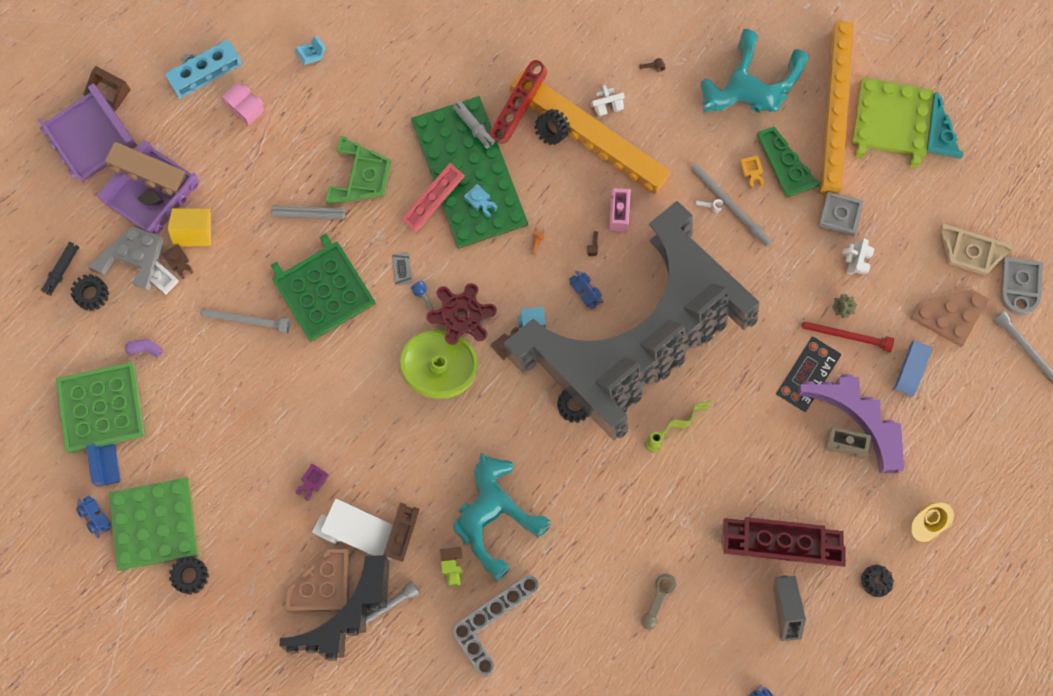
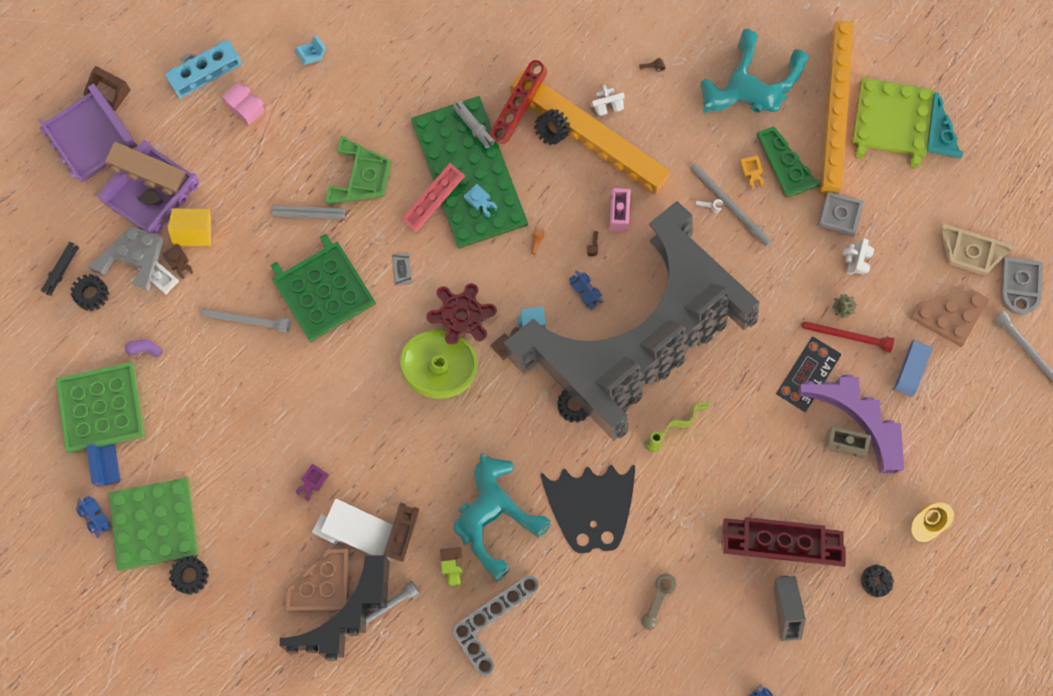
blue hinge [410,280,434,311] -> none
none -> black piece [541,465,635,553]

